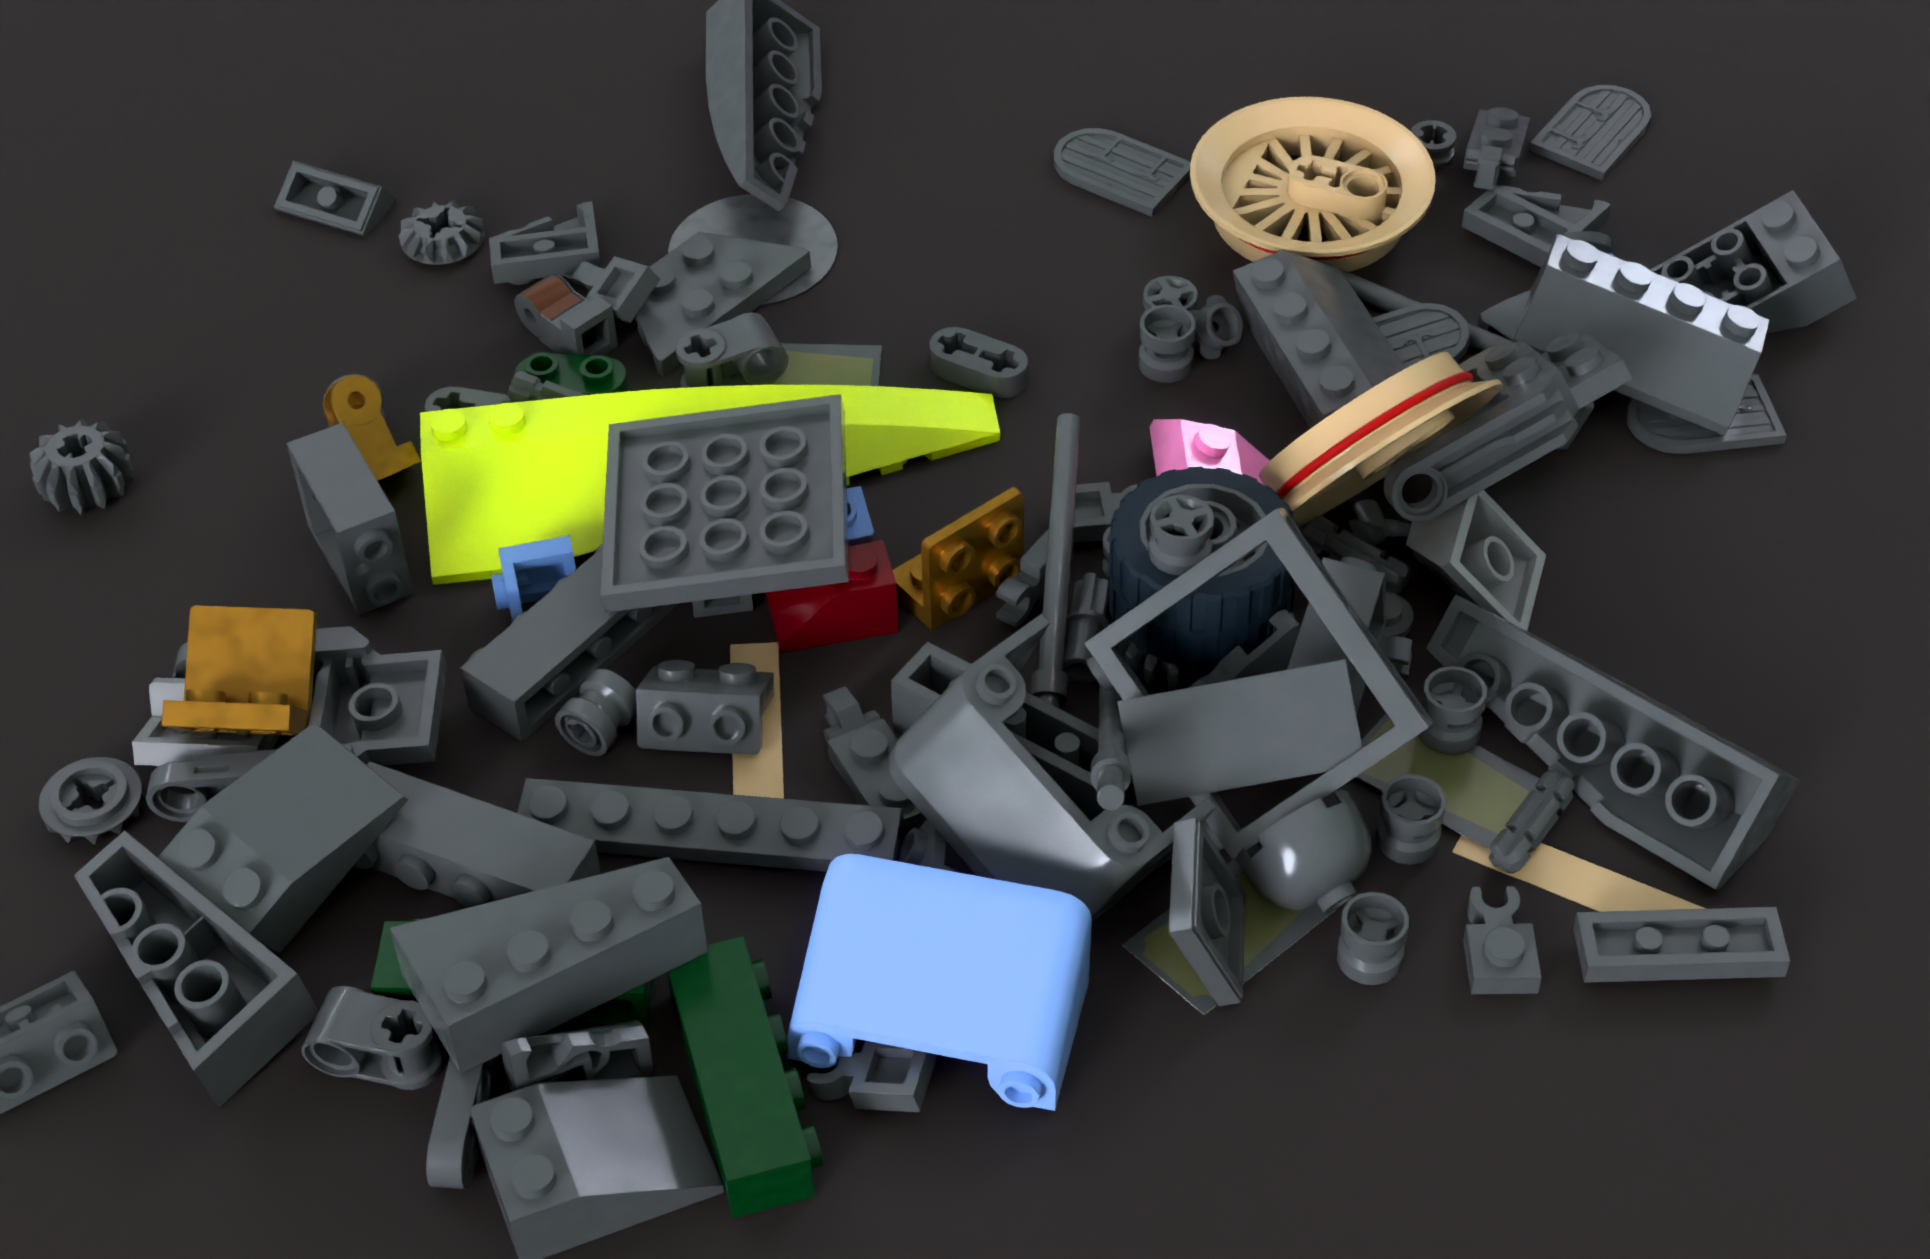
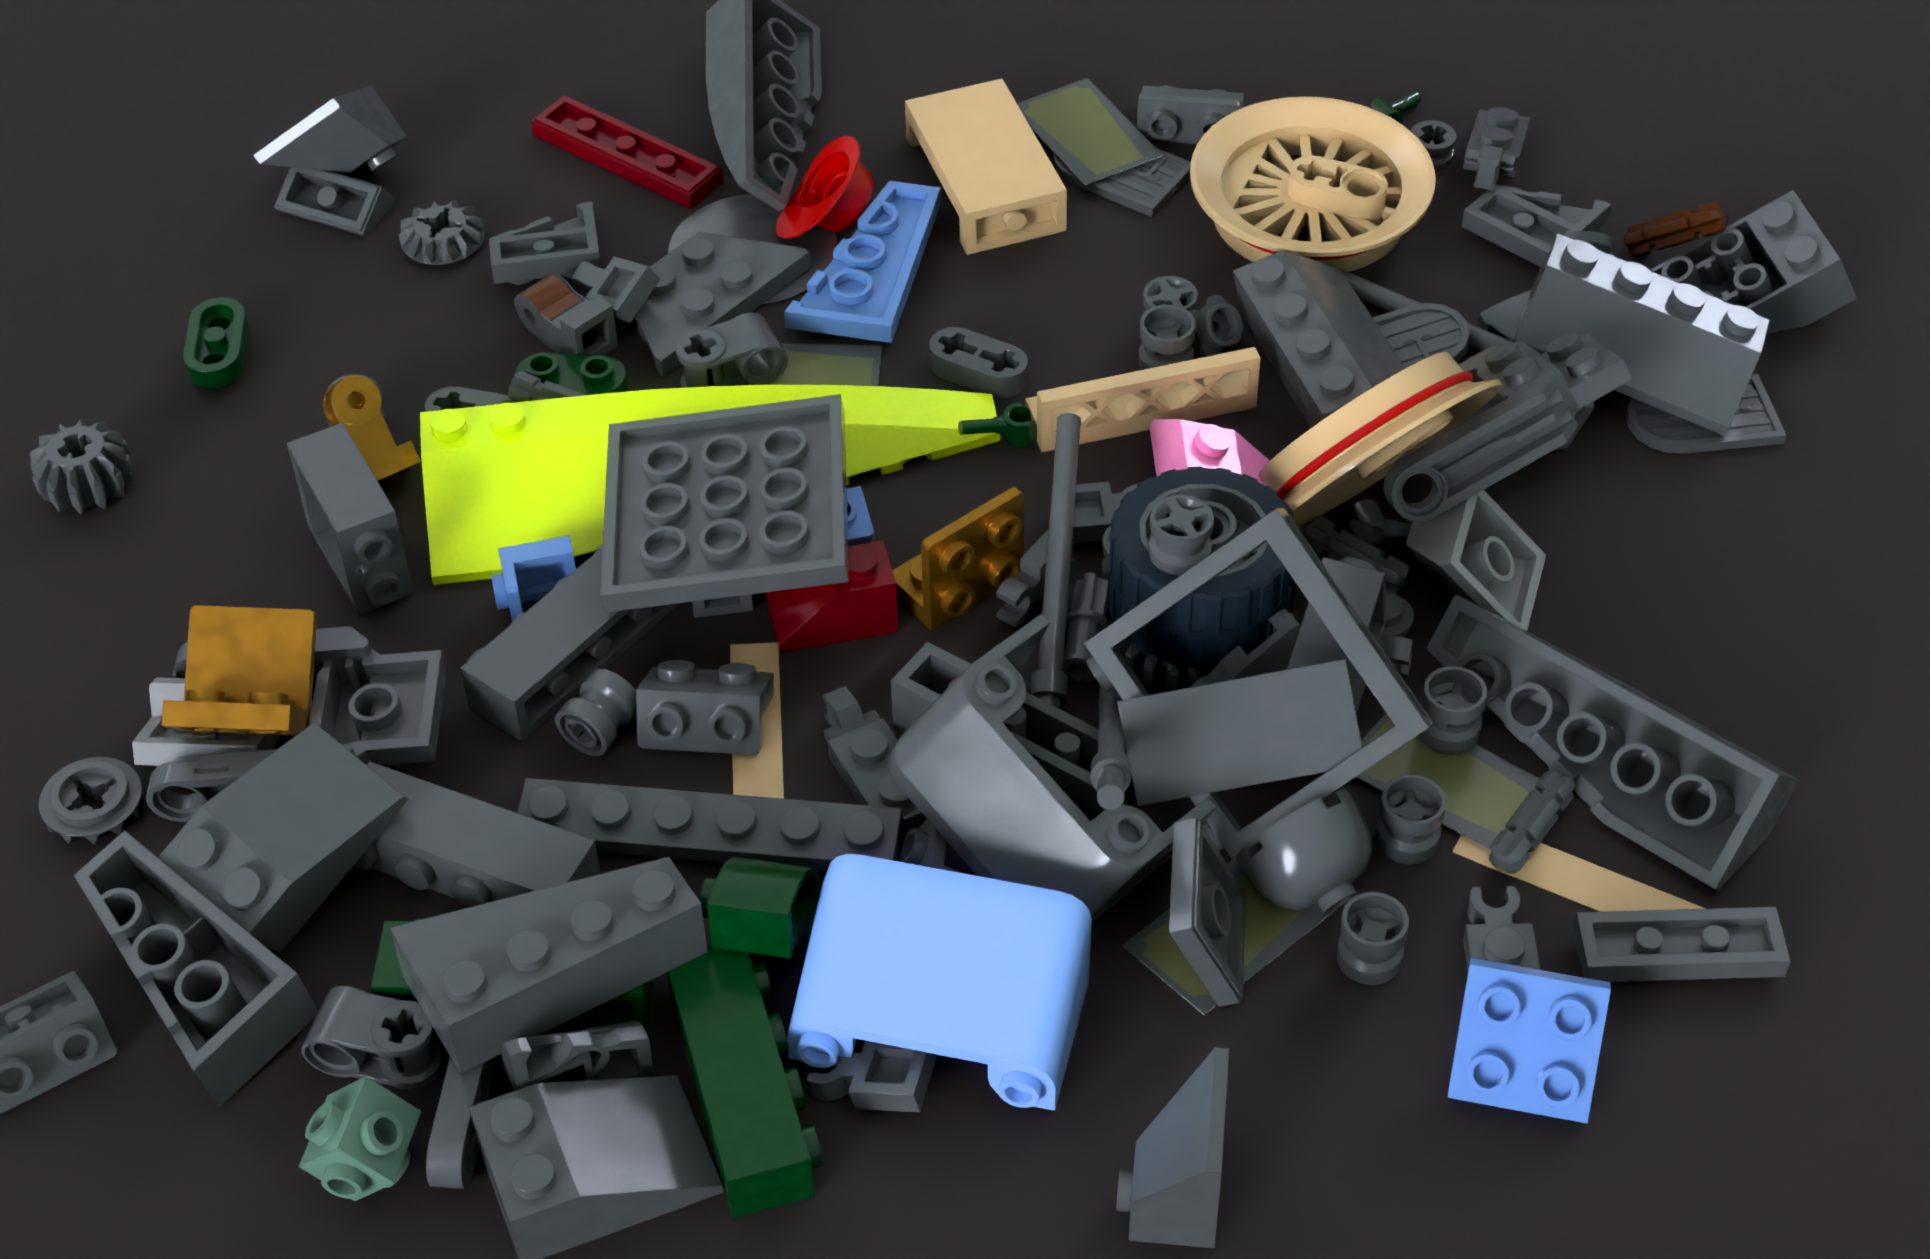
dark grey window [1529,85,1652,181] -> none
none -> dark green plate [183,297,249,389]
none -> dark grey slope [254,85,407,173]
none -> sand green brick [299,1076,422,1201]
none -> dark red tile [531,95,723,209]
none -> dark green brick [699,857,822,959]
none -> red piece [775,136,874,240]
none -> medium blue wing [784,181,941,343]
none -> tan panel [905,79,1067,255]
none -> dark green hand [958,403,1037,448]
none -> olive sticker [1017,78,1163,185]
none -> tan fence [1025,347,1261,452]
none -> dark grey slope [1116,1047,1229,1249]
none -> dark grey bracket [1137,85,1244,144]
none -> dark green hand [1371,92,1421,124]
none -> medium blue plate [1447,958,1611,1124]
none -> reddish brown axle [1623,201,1729,257]

